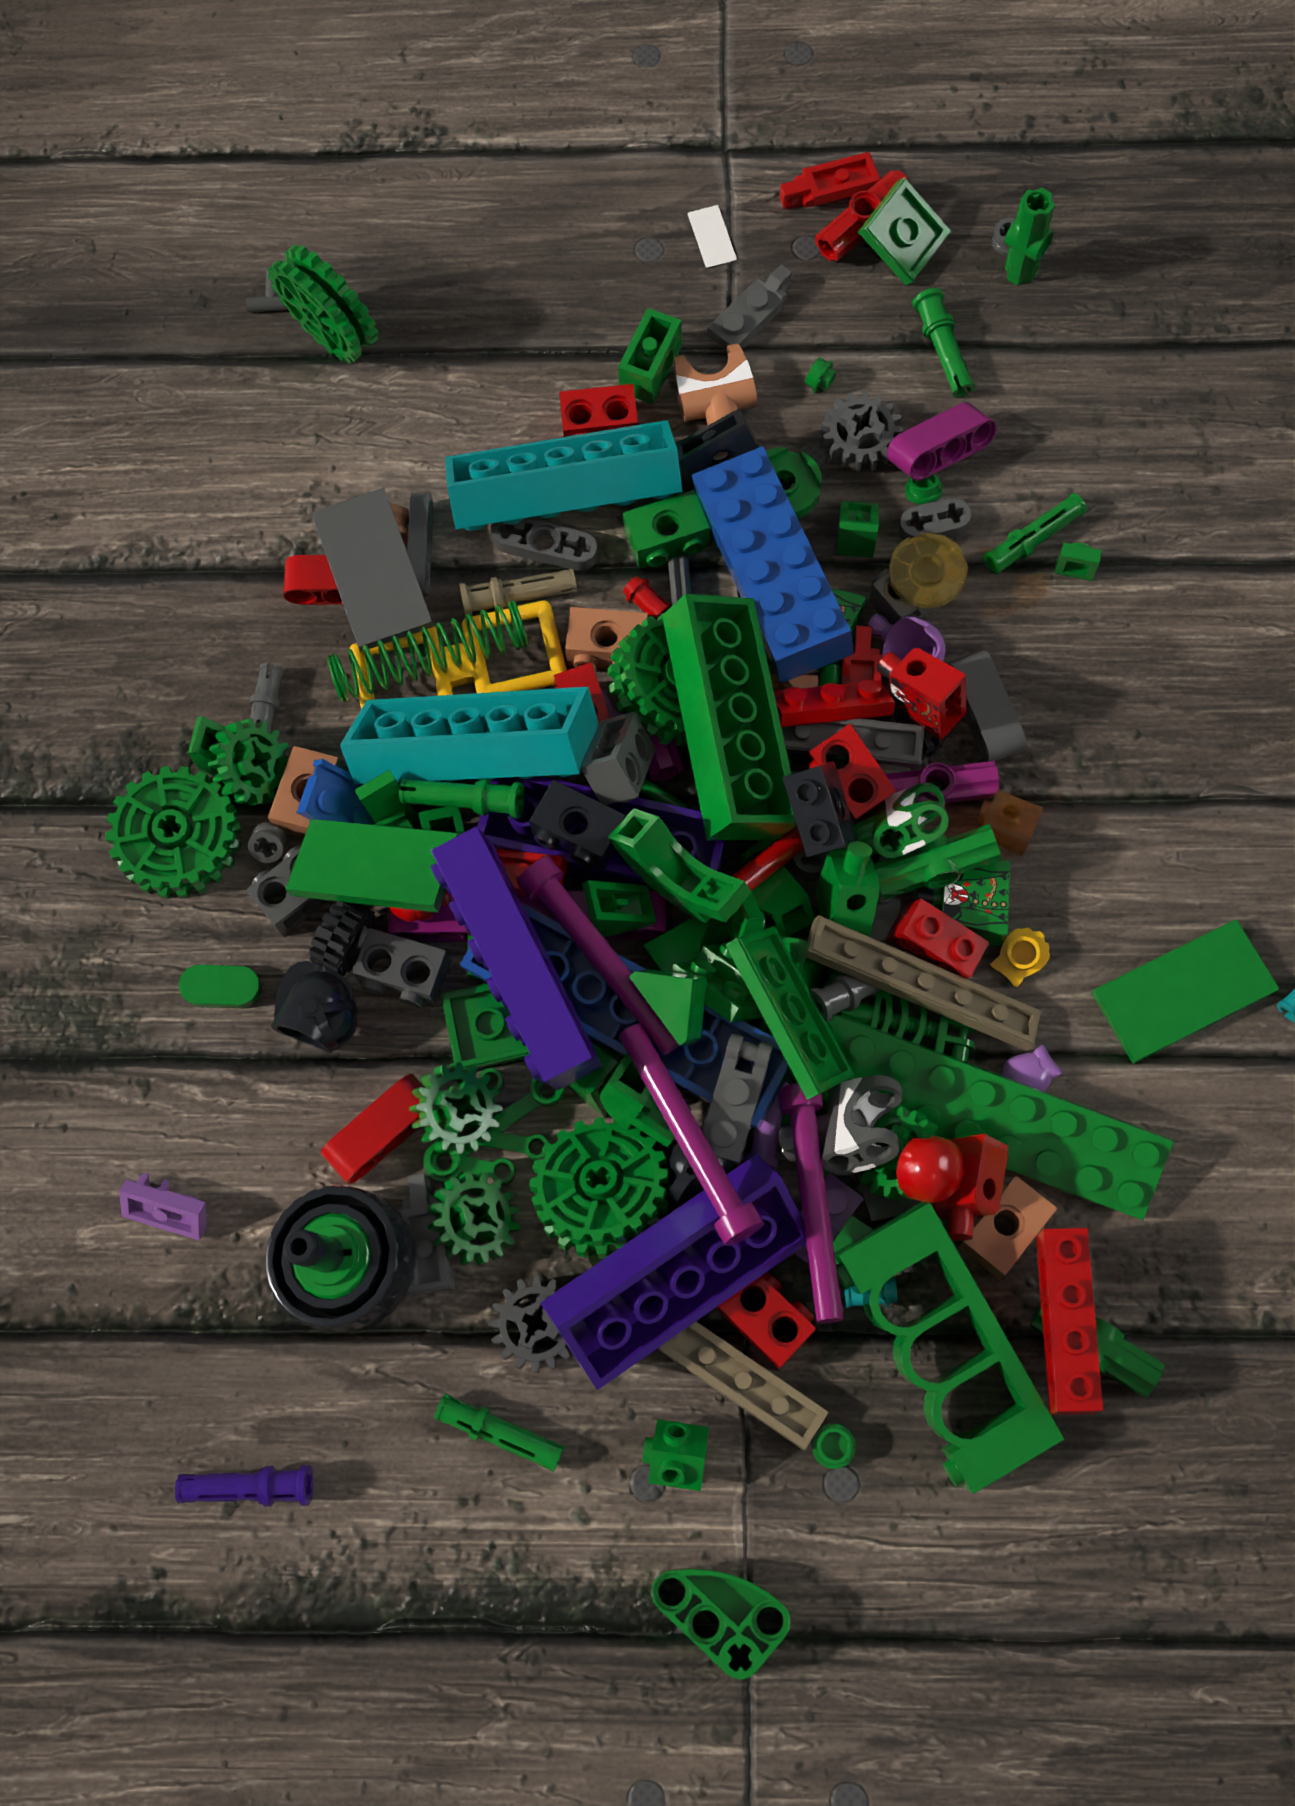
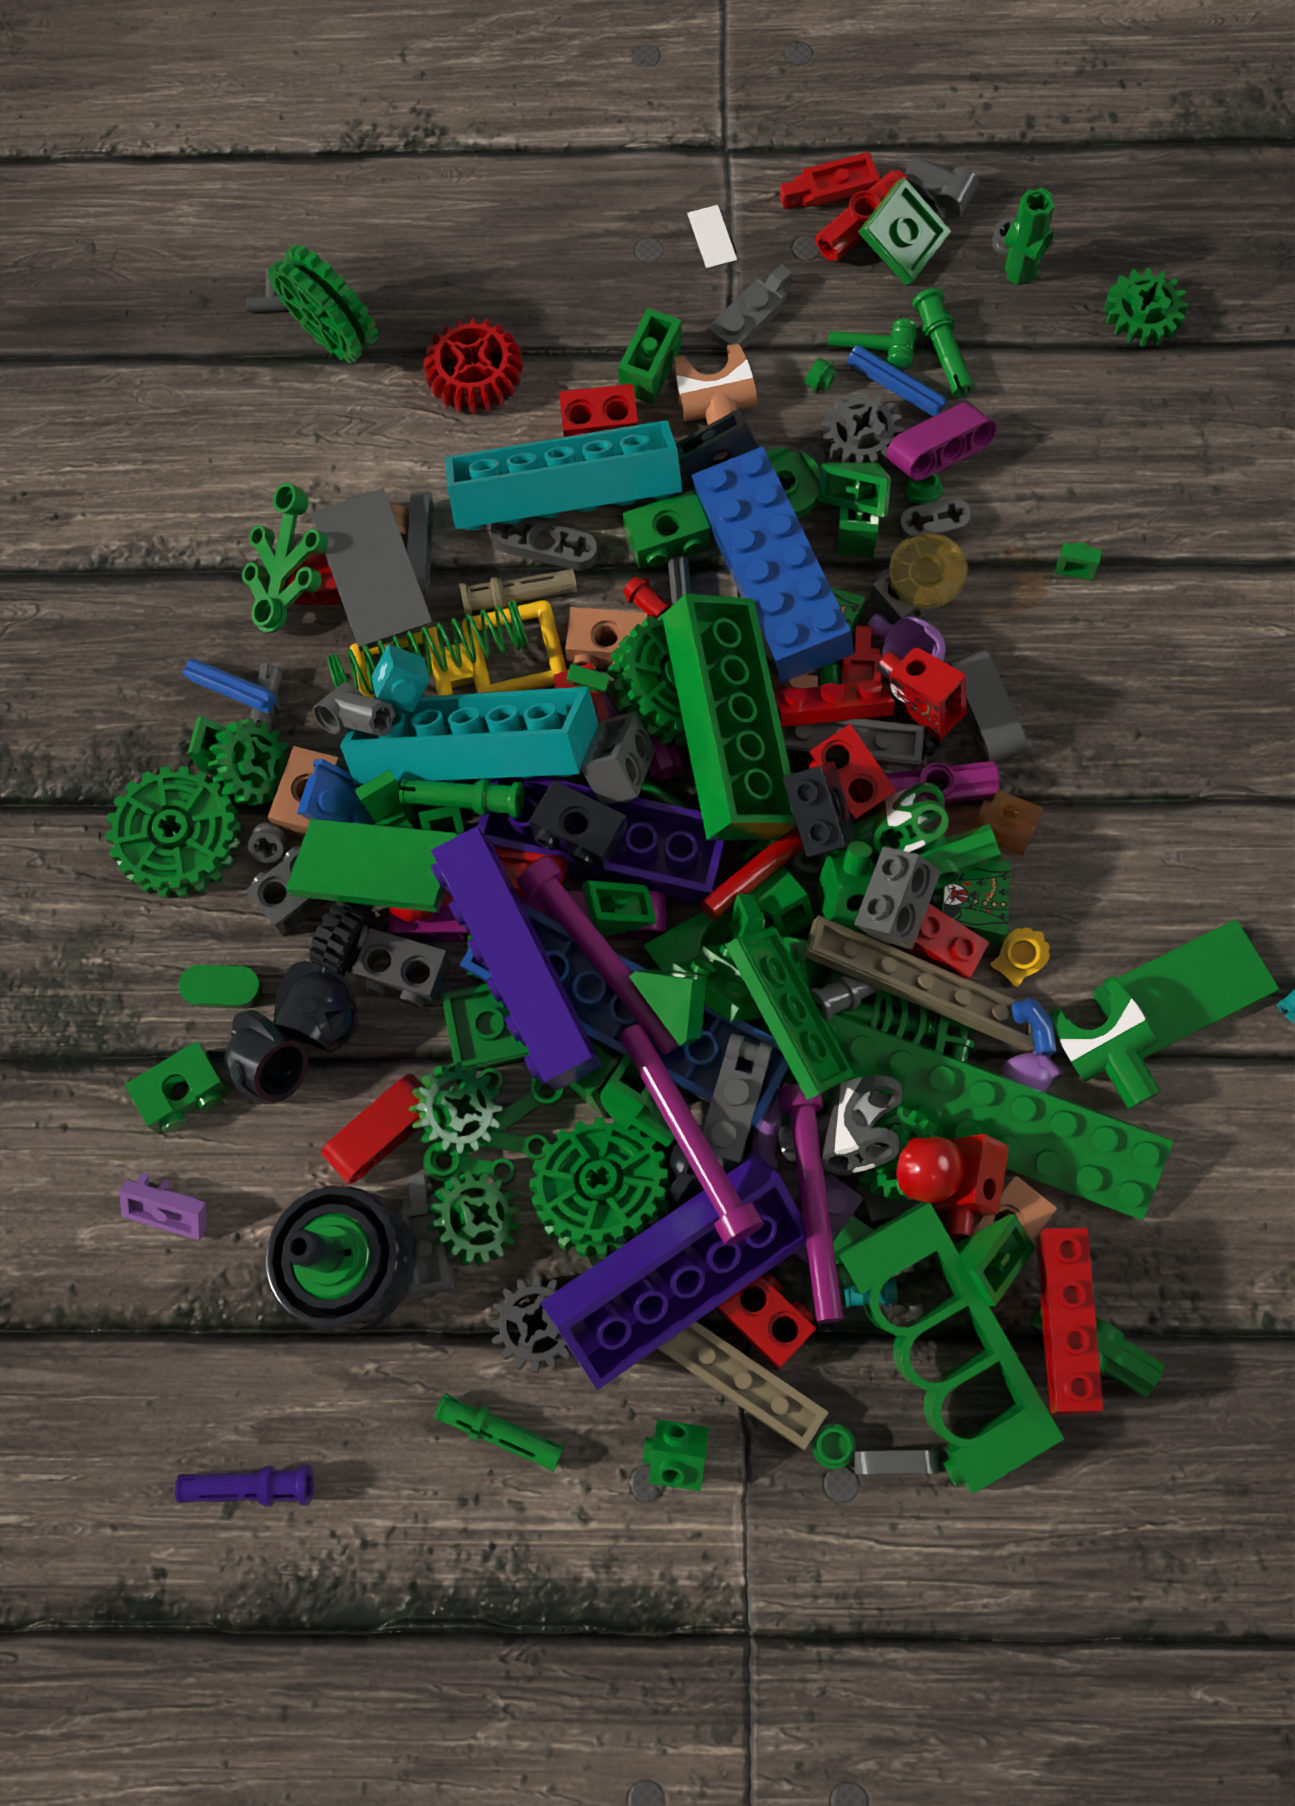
green arch [607,808,752,923] -> none
green beam [651,1568,791,1680] -> none
green pin [983,493,1087,575] -> none
none -> green brick [124,1041,230,1134]
none -> blue axle [182,659,277,713]
none -> black helmet [224,1009,308,1105]
none -> green plant [242,483,329,633]
none -> dark grey piece [313,682,395,737]
none -> teal brick [371,644,430,713]
none -> red gear [423,316,523,415]
none -> green tile [565,664,610,695]
none -> green slope [818,463,891,517]
none -> green piece [828,318,918,371]
none -> blue axle [847,346,947,417]
none -> dark grey brick [854,846,941,949]
none -> dark grey beam [854,1450,939,1475]
none -> dark grey piece [904,156,980,218]
none -> green slope [955,1214,1035,1306]
none -> blue arm [1012,998,1057,1056]
none -> green connector [1049,975,1161,1109]
none -> green gear [1104,268,1188,347]

